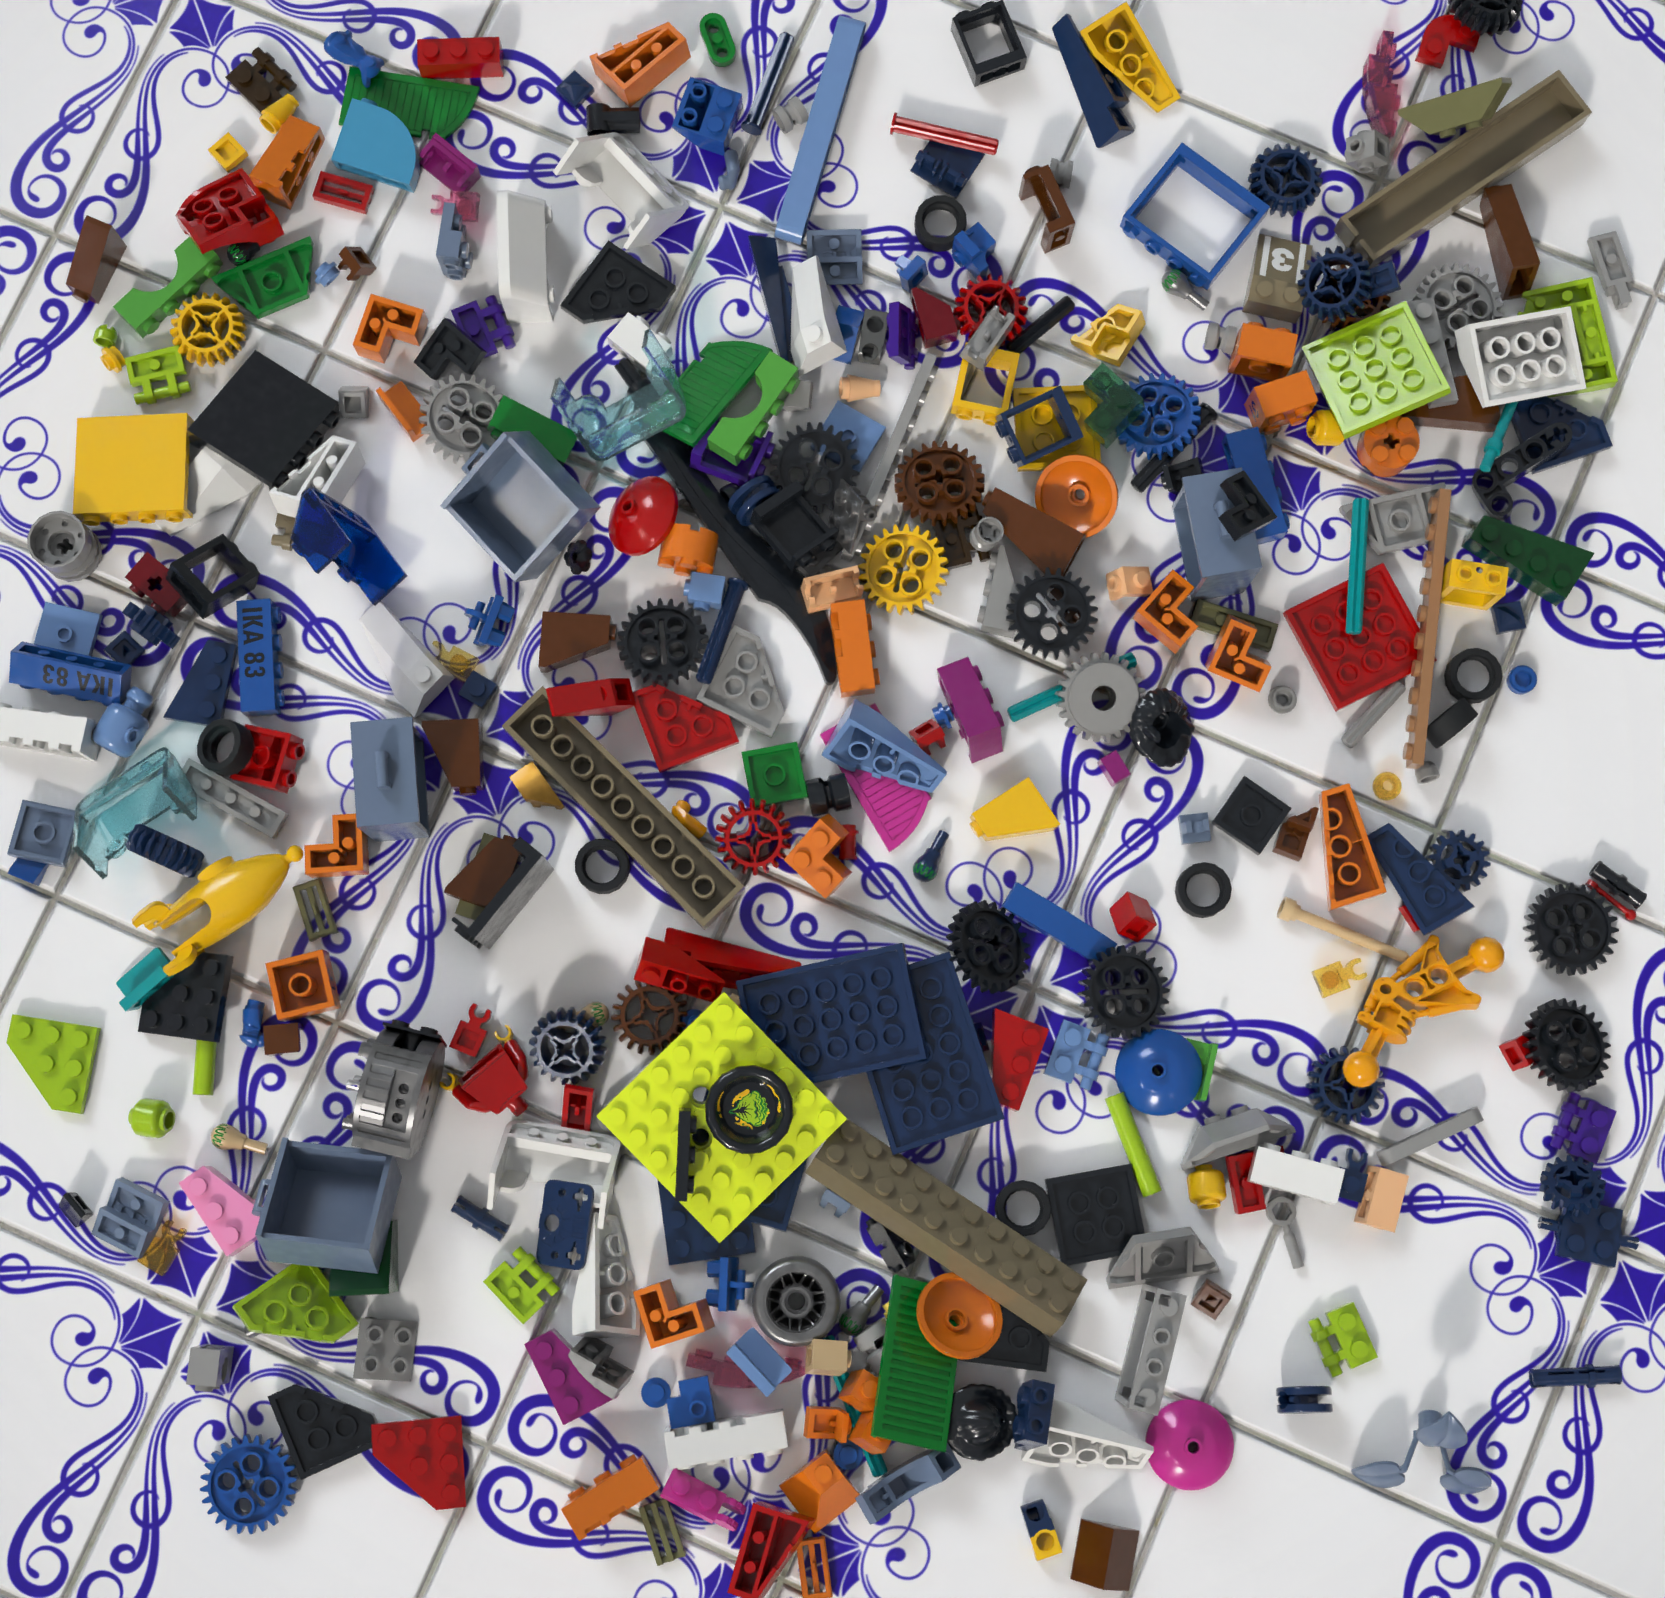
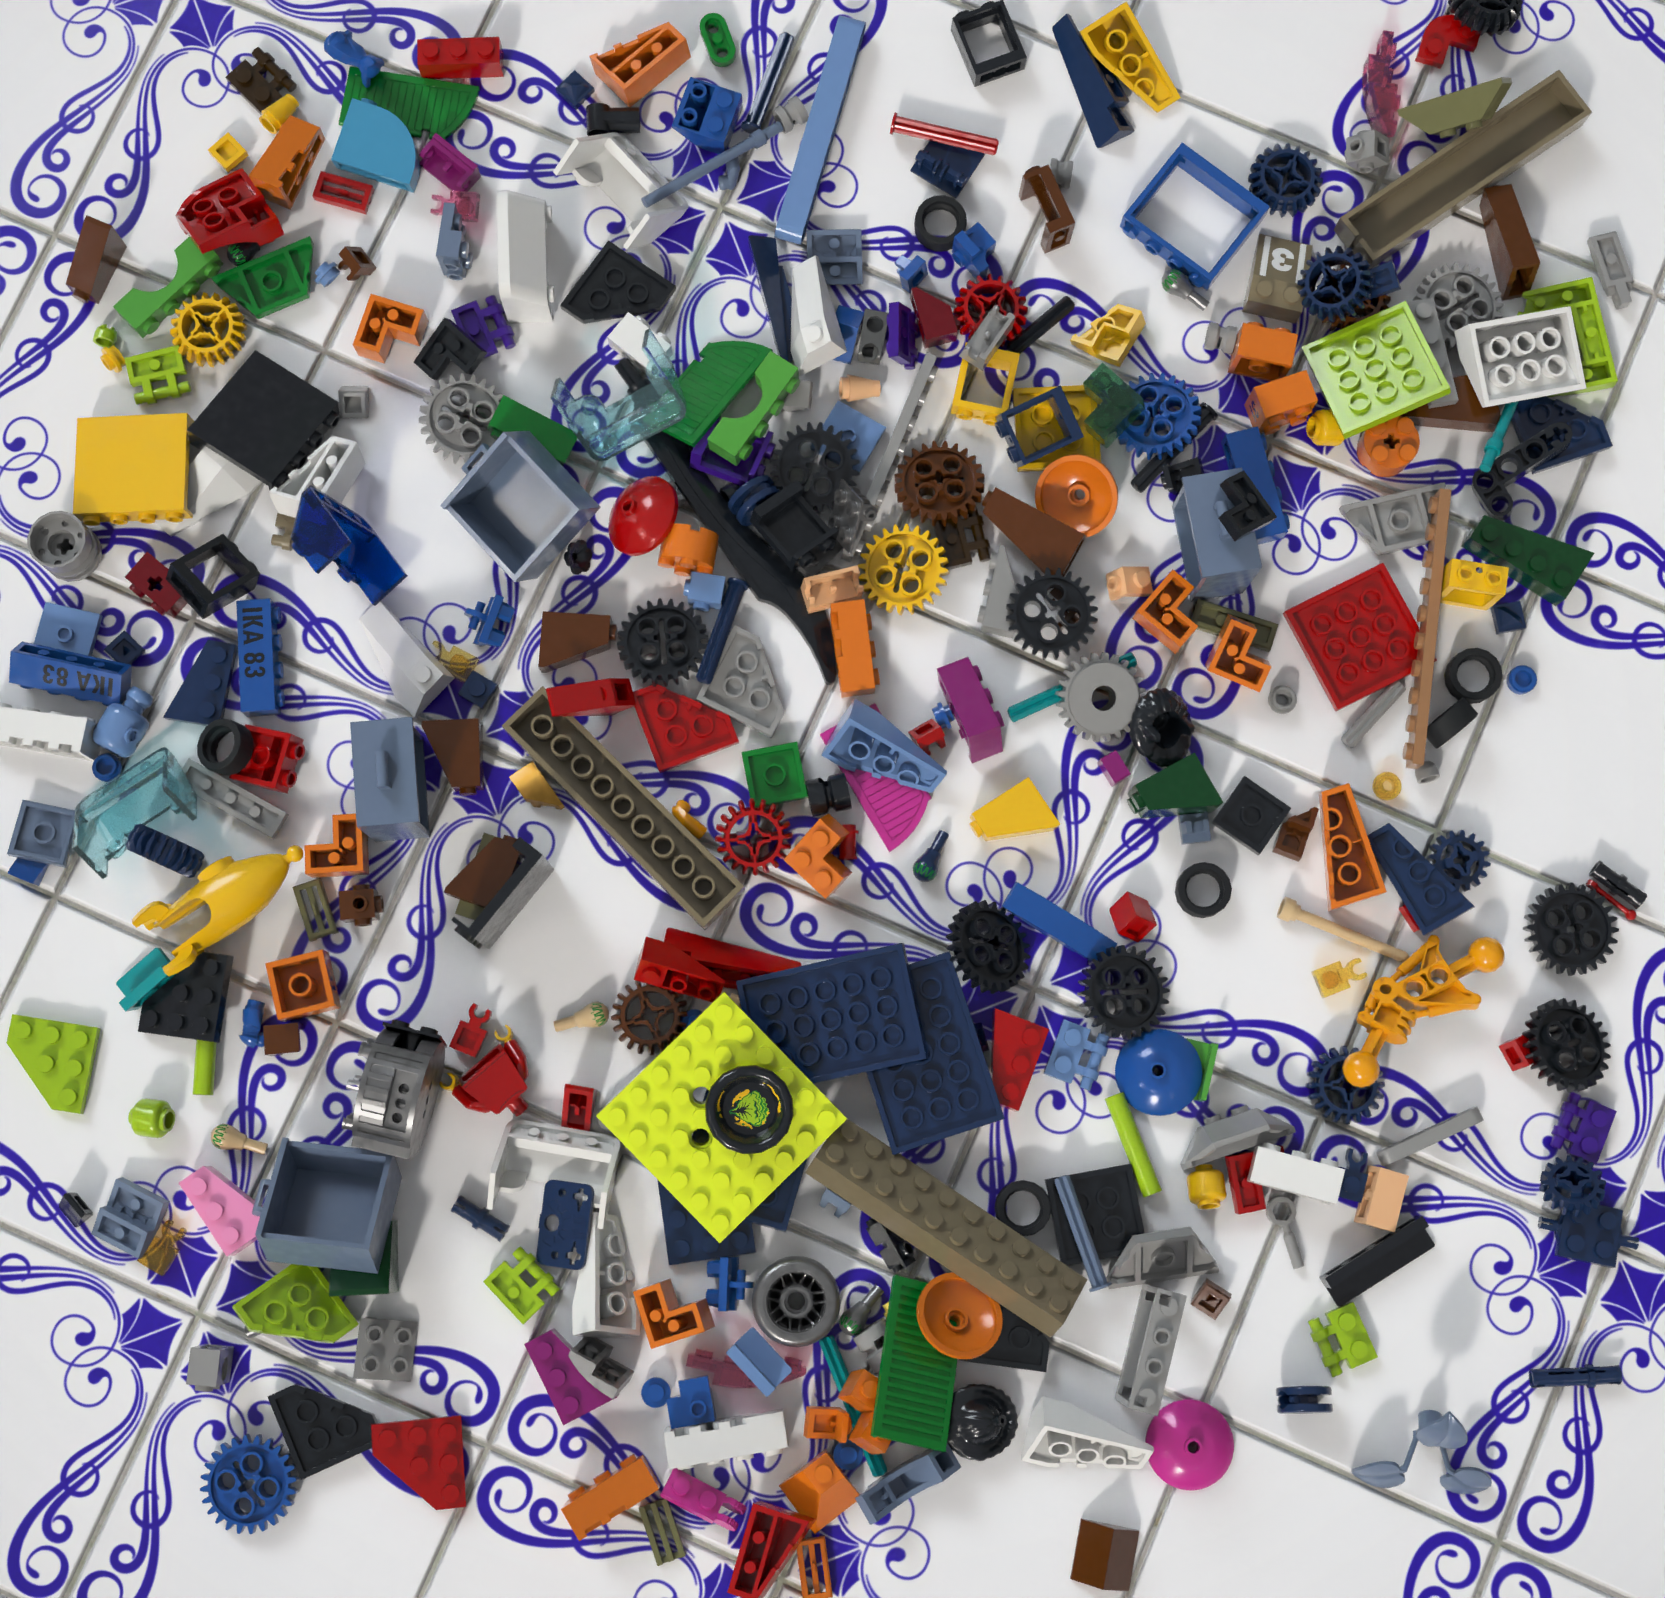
dark blue gear [122,601,181,649] -> none
orange panel [376,381,427,442] -> none
dark blue gear [529,1007,607,1085] -> none
black tyre [575,838,630,894] -> none
black plate [675,1108,697,1202] -> none
tan brick [805,1339,852,1376] -> none
light grey wheel [969,517,1004,552] -> none
dark blue plate [1012,1379,1055,1451] -> none
leg [1020,1498,1062,1561] -> none
teal axle [1346,498,1369,635] -> none
none -> blue plate [92,753,122,782]
none -> reddish brown brick [339,884,384,927]
none -> sand blue bar [641,121,783,208]
none -> sand blue axle [1055,1175,1112,1292]
none -> dark green slope [1127,753,1223,818]
none -> black panel [1319,1216,1435,1307]

